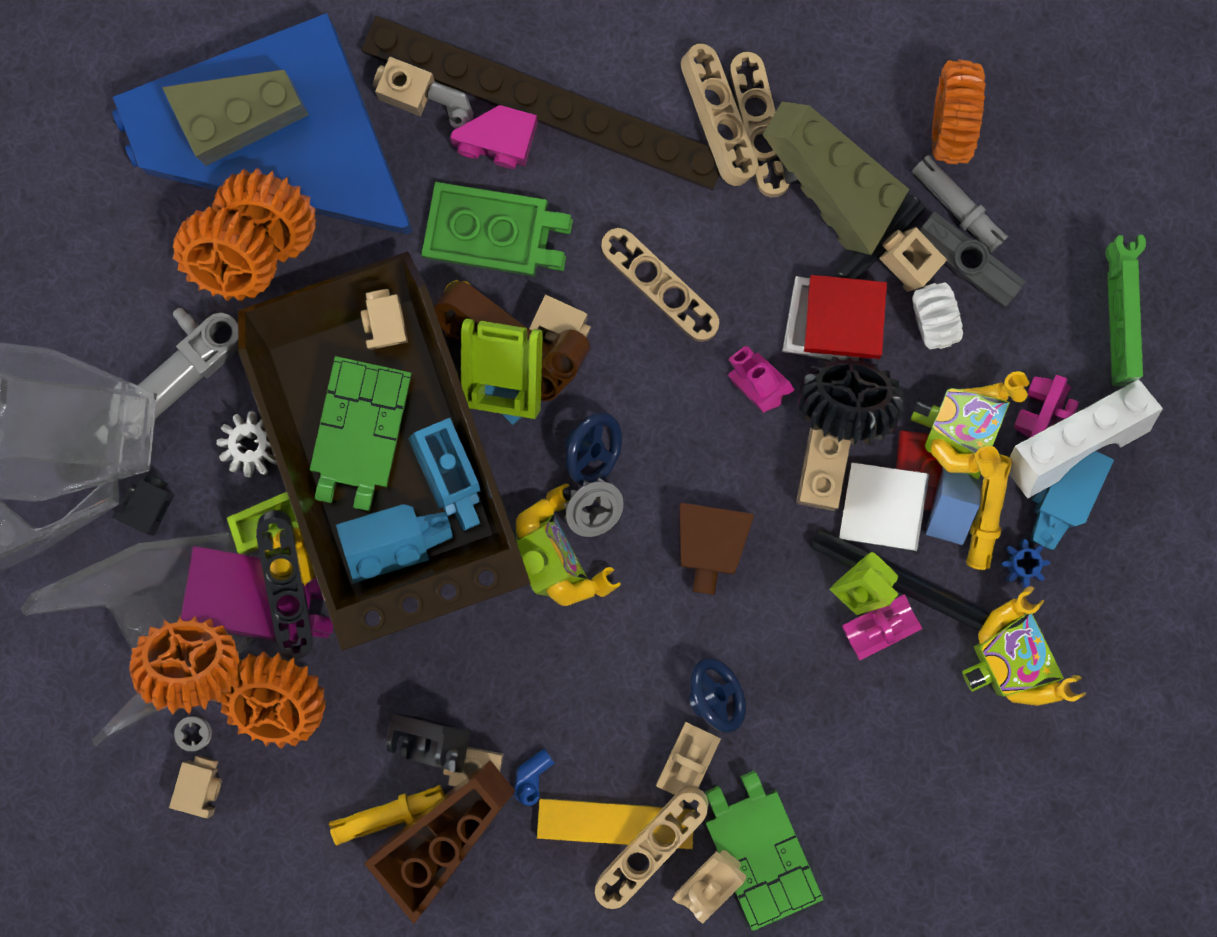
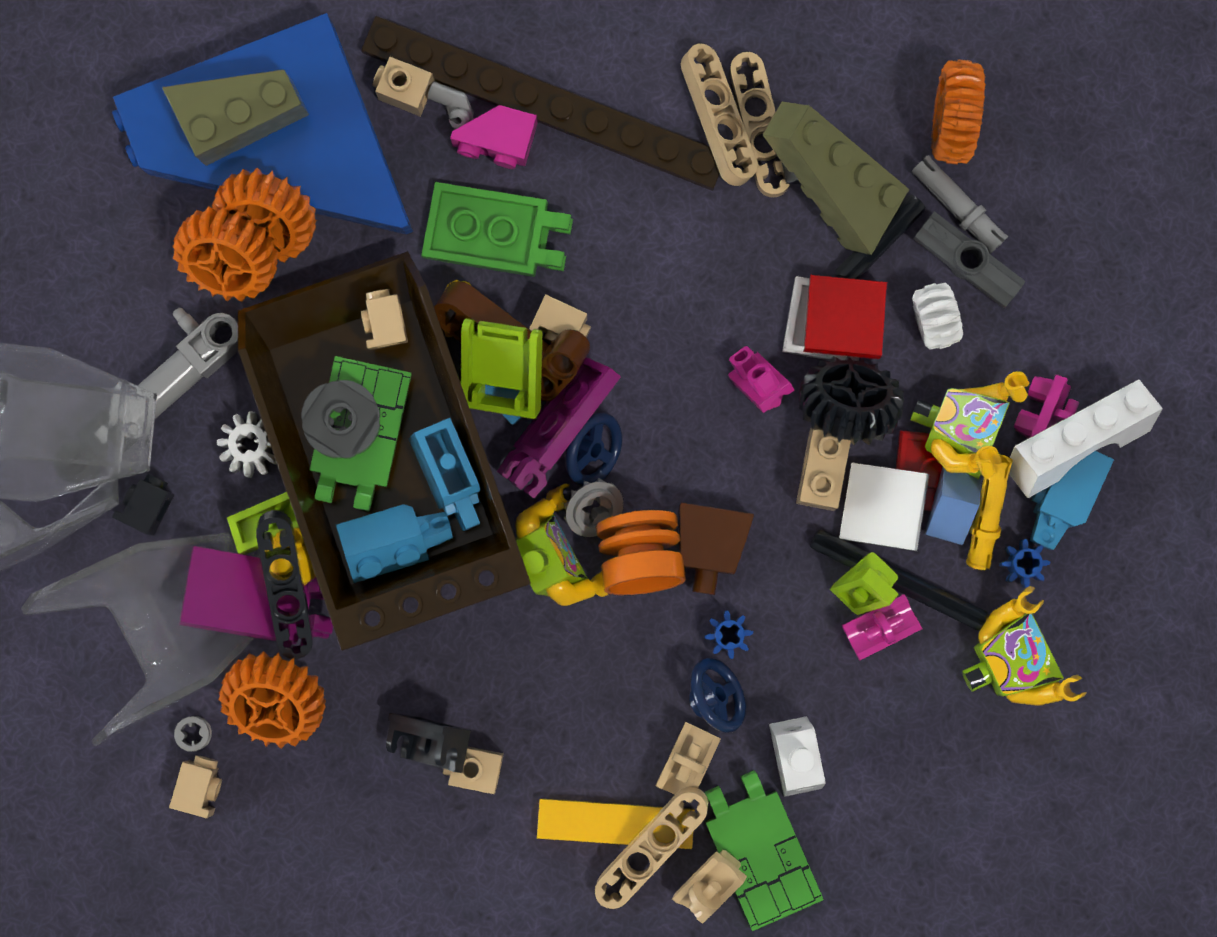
orange gear [129,616,240,715] -> none
yellow pin [329,785,445,846] -> none
reddish brown wedge [364,760,515,924] -> none
blue arm [514,748,555,806] -> none
tan beam [601,228,719,342] -> none
tan brick [879,227,947,292] -> none
bright green tile [1105,235,1146,386] -> none
none -> dark grey plate [301,380,381,459]
none -> magenta tile [497,357,621,498]
none -> orange wheel [596,510,686,595]
none -> blue gear [704,611,753,659]
none -> white torso [769,716,826,797]

